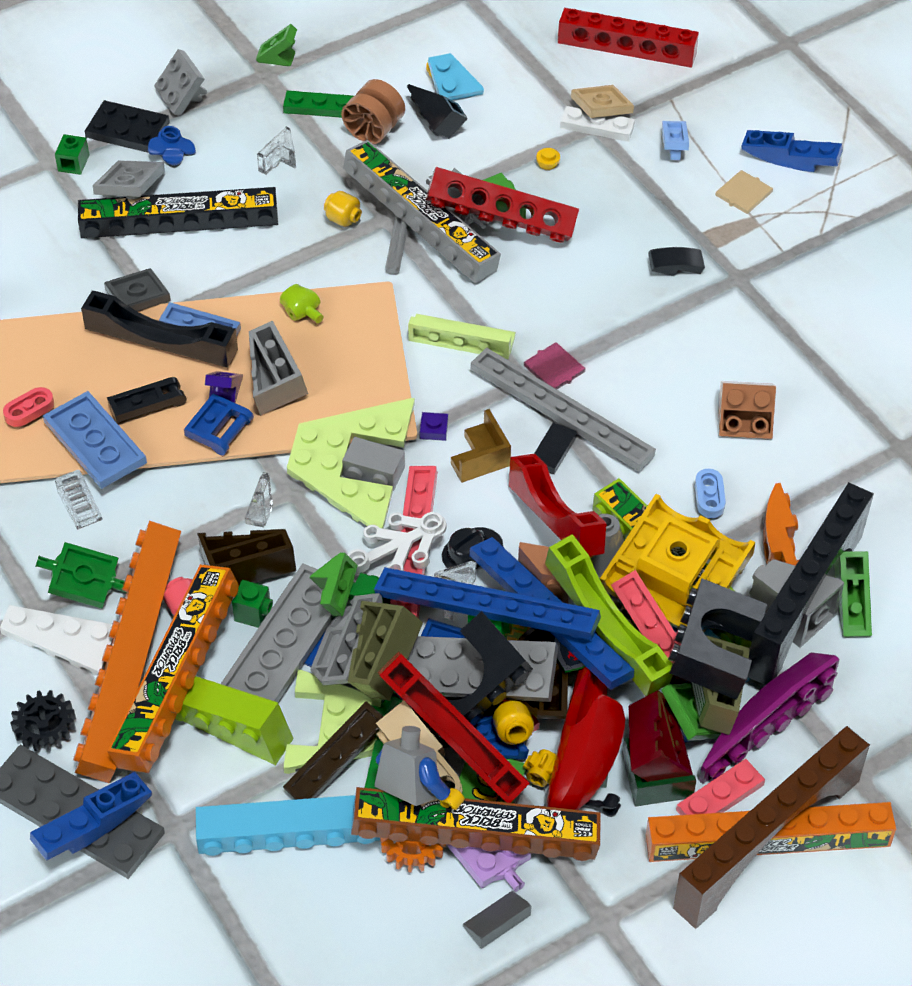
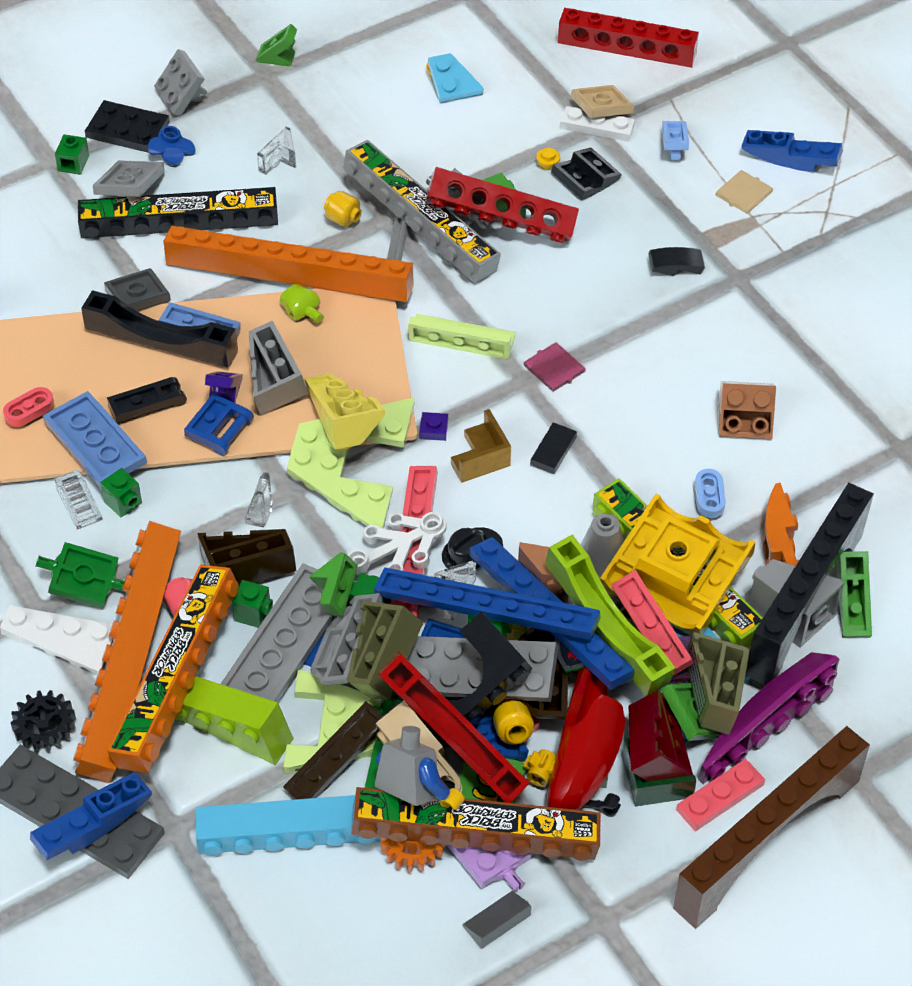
green plate [283,90,354,118] -> none
nougat wheel [341,79,405,144] -> none
light grey brick [342,437,405,491] -> none
black slope [406,84,468,139] -> none
light grey plate [470,348,656,472] -> none
red arch [509,453,607,558] -> none
orange brick [645,802,896,862] -> none
black arch [668,578,767,700] -> none
none -> green brick [100,467,142,518]
none -> orange brick [163,226,414,302]
none -> light yellow wedge [305,373,385,450]
none -> black slope [551,147,622,200]

